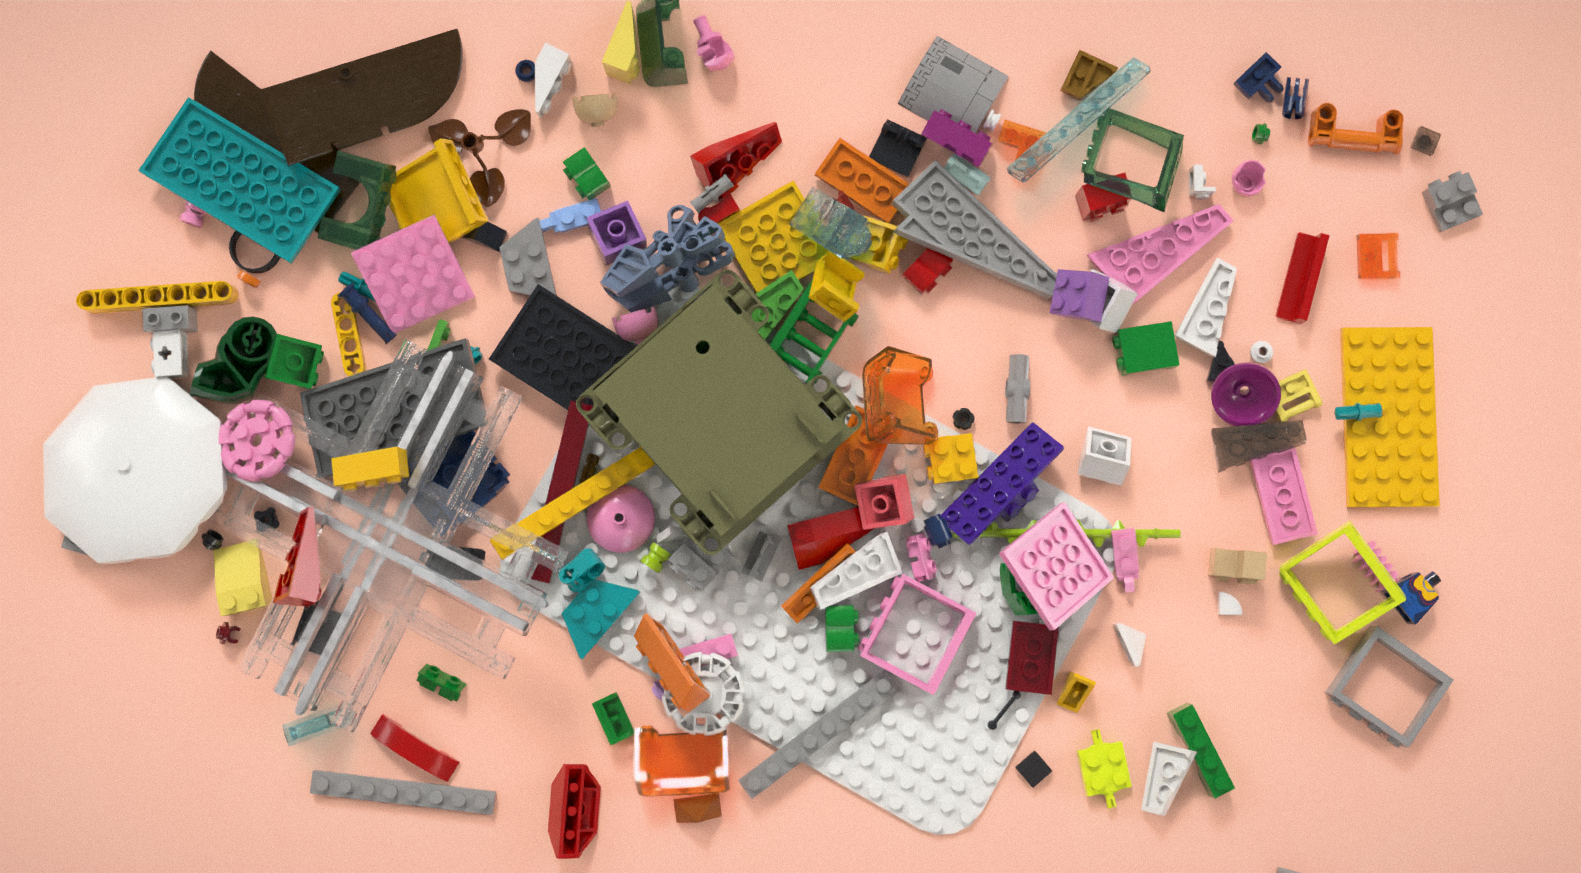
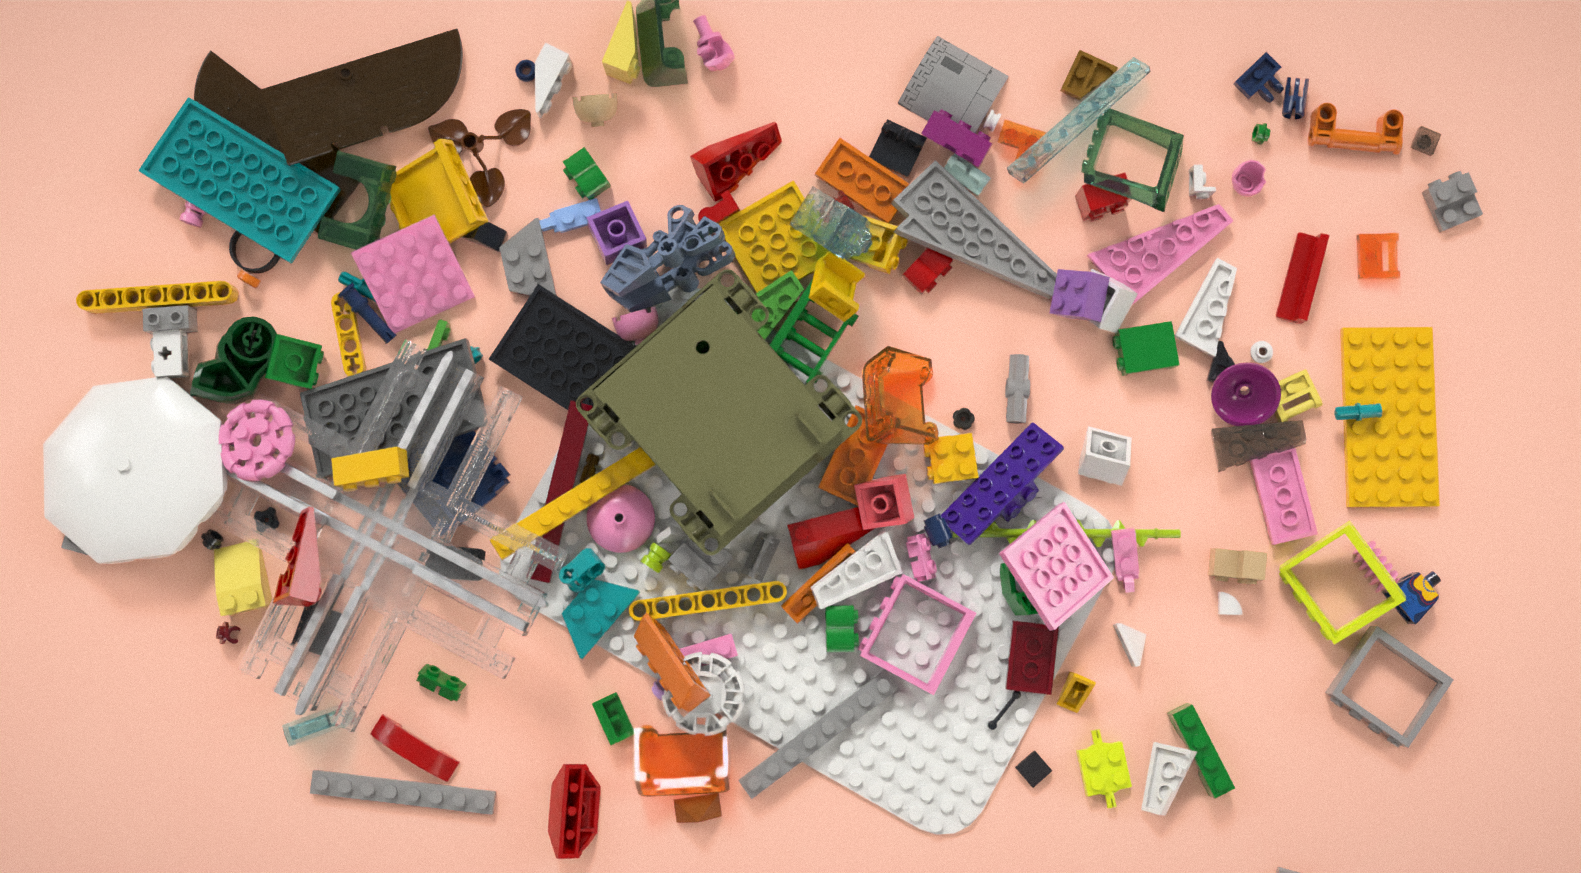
light grey pin [690,174,734,214] -> none
none -> yellow beam [629,581,787,621]

